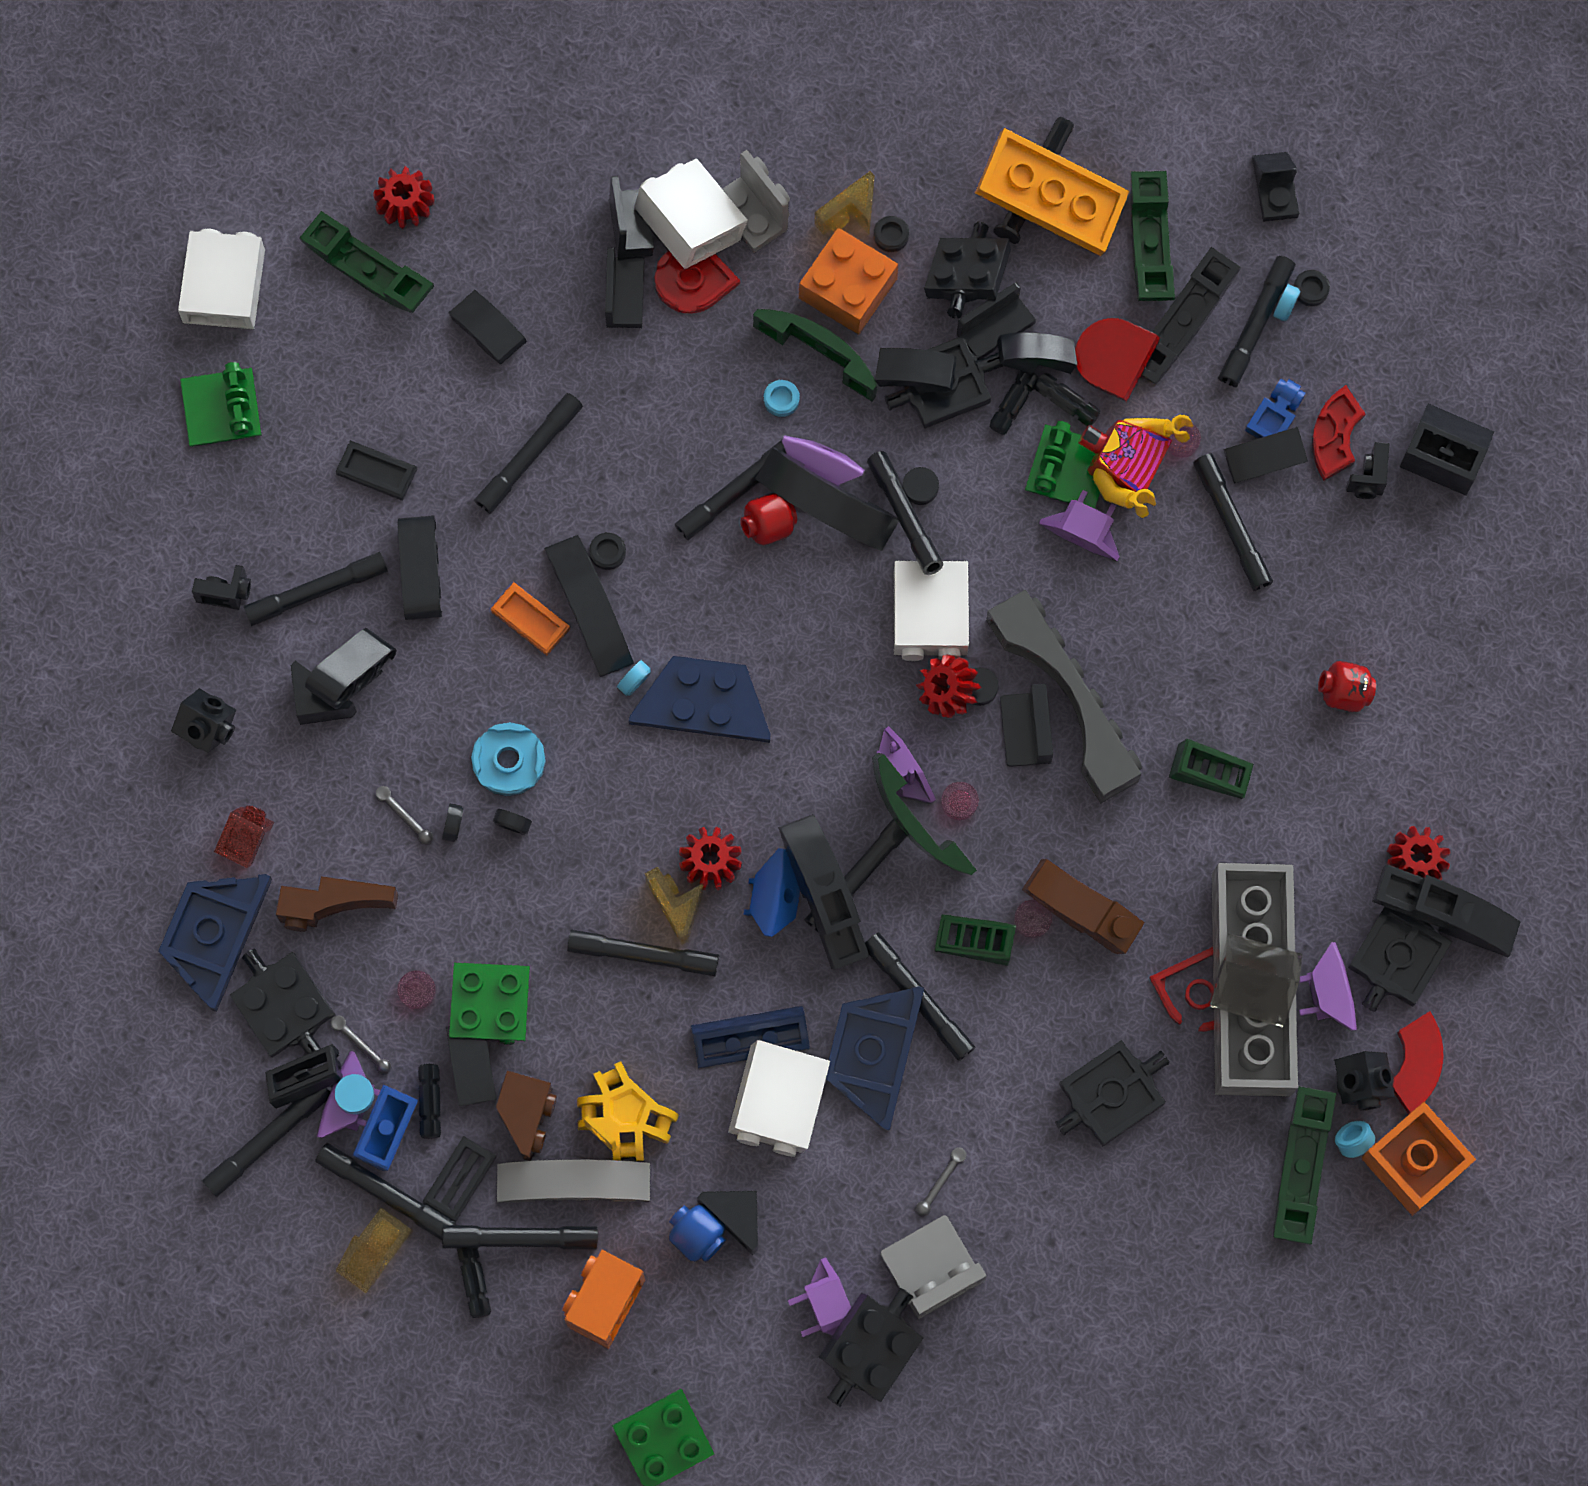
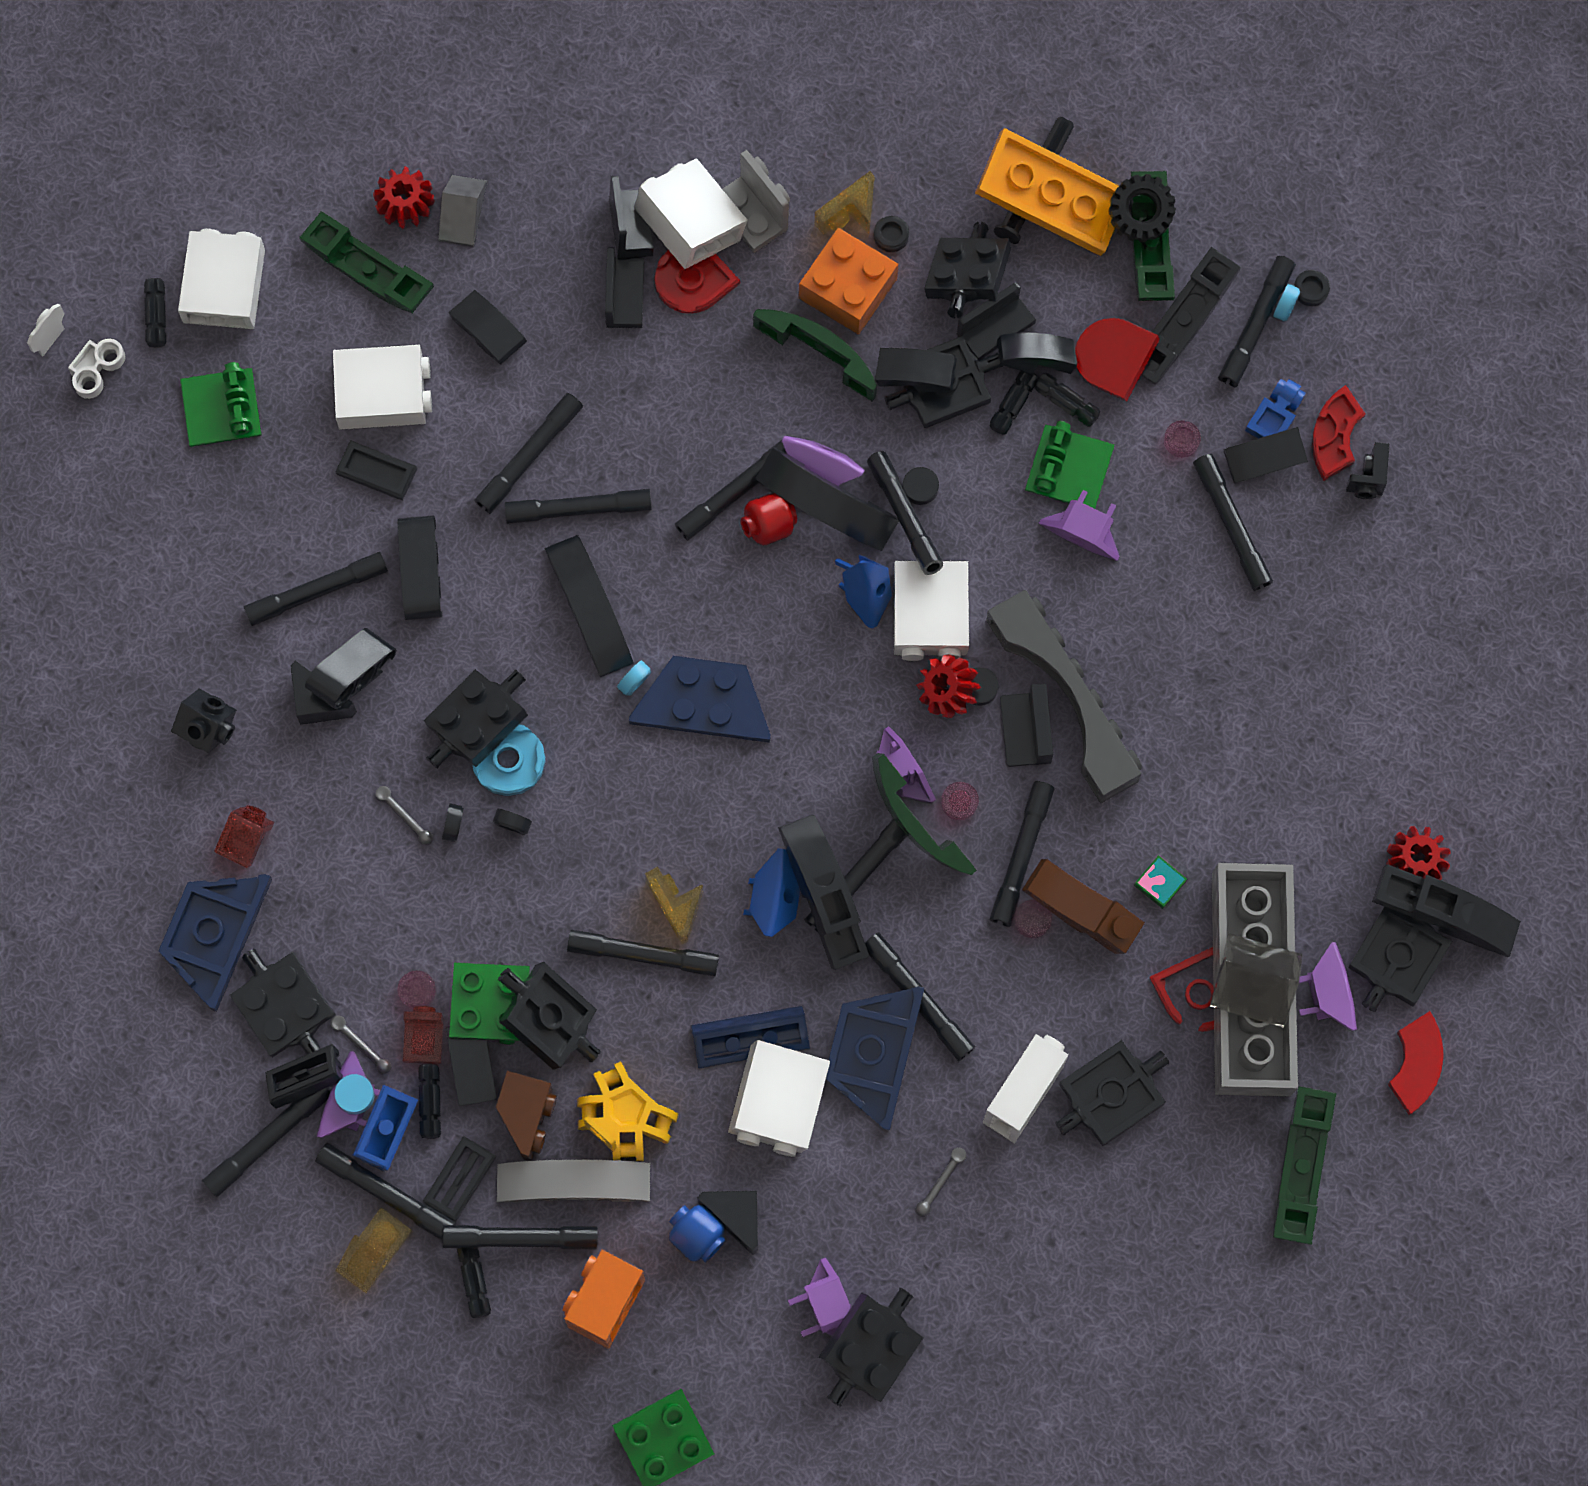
black bracket [192,565,251,610] -> none
reddish brown slope [276,876,398,932] -> none
orange tile [490,582,570,656] -> none
black tile [589,532,626,570] -> none
red gear [679,827,742,890] -> none
medium azure tile [764,380,800,417] -> none
light grey bracket [881,1215,987,1319] -> none
dark green slope [934,914,1016,966] -> none
torso [1078,415,1193,518] -> none
dark green slope [1169,739,1254,799] -> none
black slope [1252,152,1299,222] -> none
red head [1318,661,1376,712] -> none
black brick [1334,1051,1395,1111] -> none
medium azure tile [1335,1121,1375,1158] -> none
orange brick [1361,1102,1477,1216] -> none
black slope [1399,403,1494,496] -> none
none -> white piece [27,304,125,399]
none -> black axle [144,278,166,348]
none -> white brick [333,345,432,430]
none -> clear red bracket [403,1006,444,1064]
none -> black plate [424,669,528,769]
none -> flat silver slope [438,175,487,247]
none -> black plate [498,962,601,1070]
none -> black piece [505,488,652,524]
none -> blue piece [835,555,892,628]
none -> white brick [983,1034,1069,1143]
none -> black piece [989,781,1055,927]
none -> black tyre [1109,174,1176,243]
none -> tile [1134,855,1187,909]

